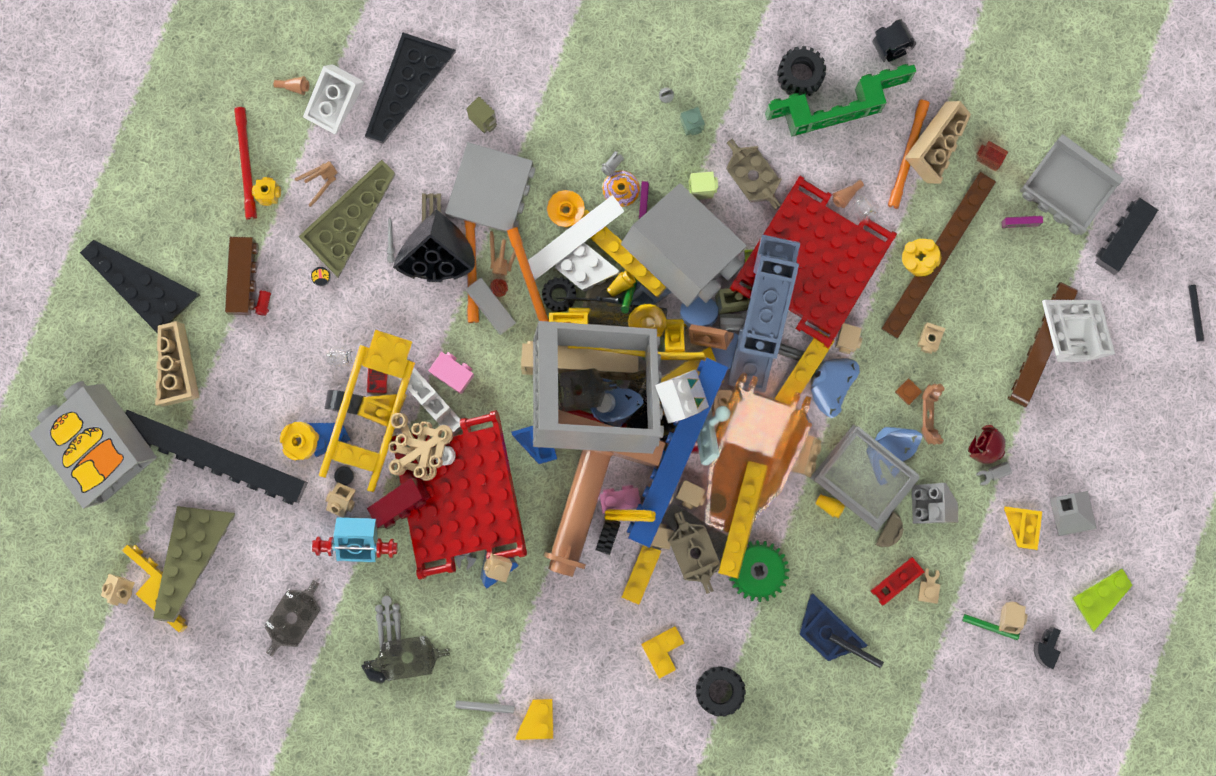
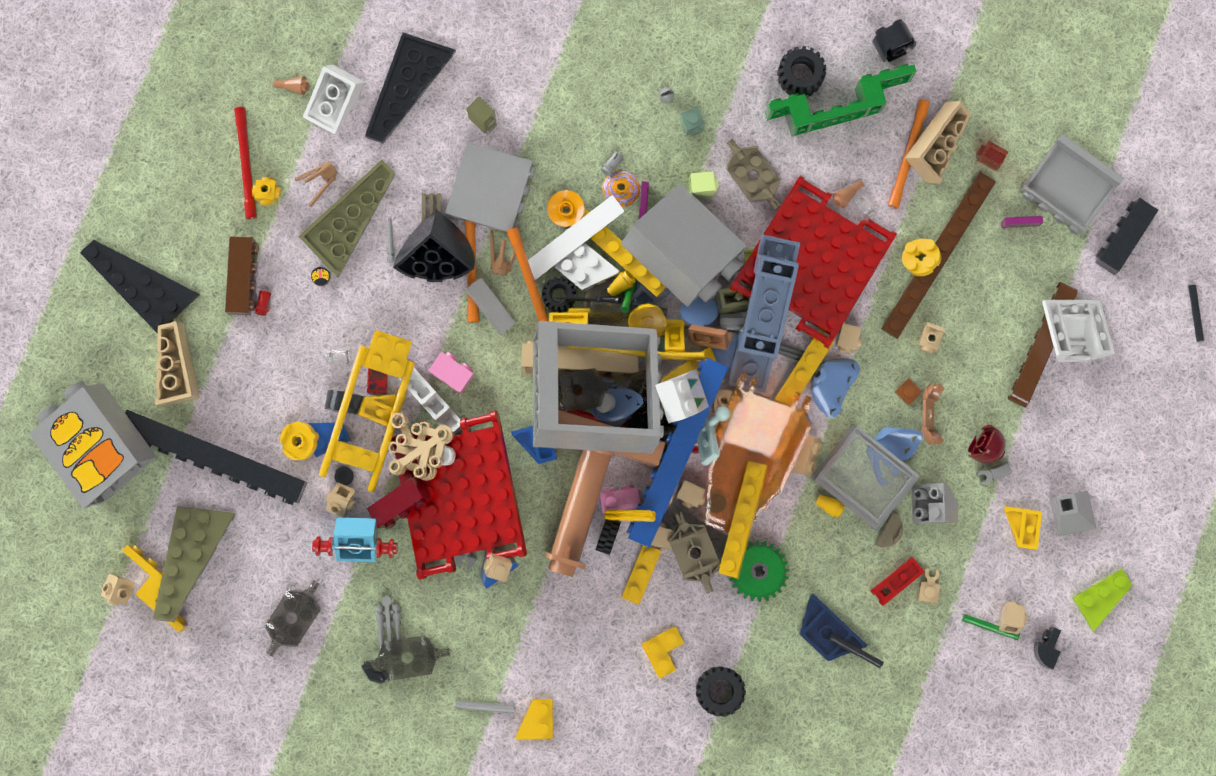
clear red plate [490,279,508,297] -> none

